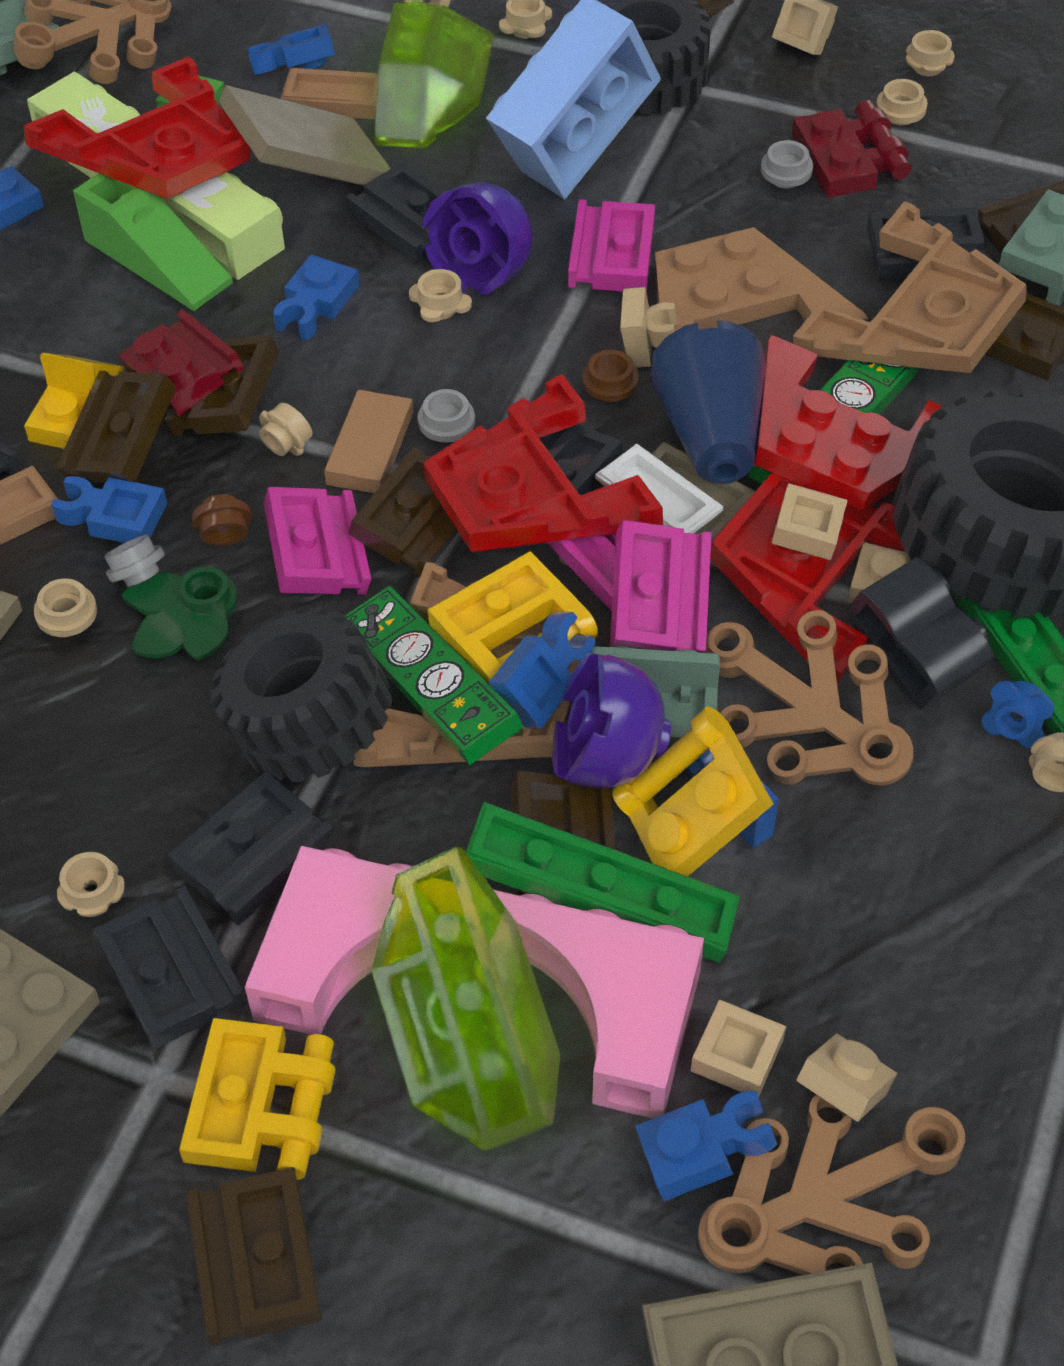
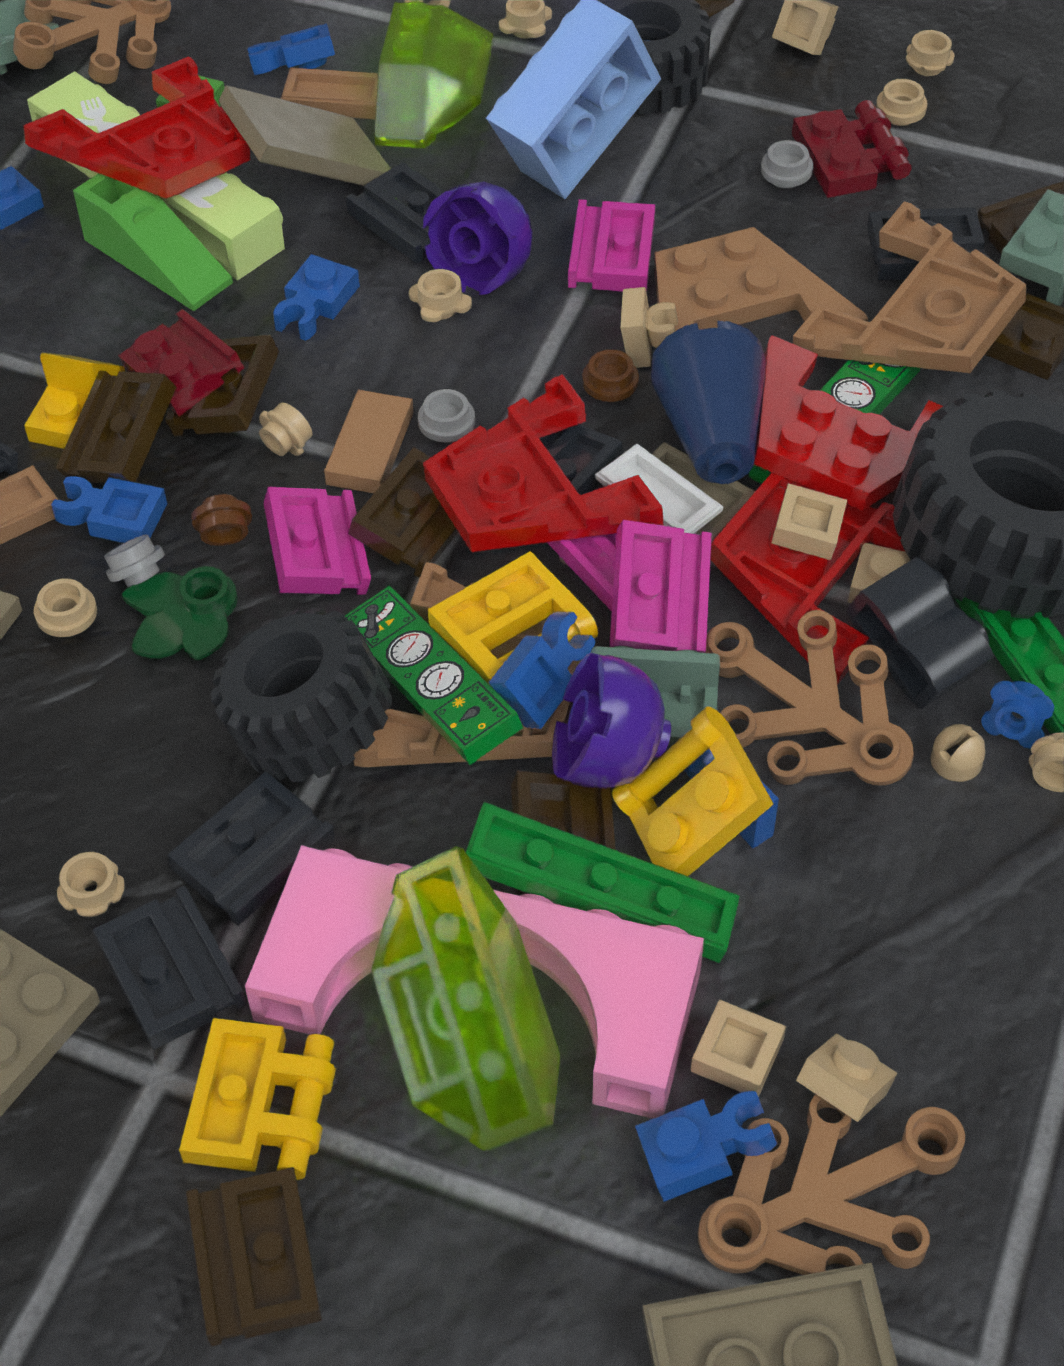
none -> tan hinge [930,724,986,782]

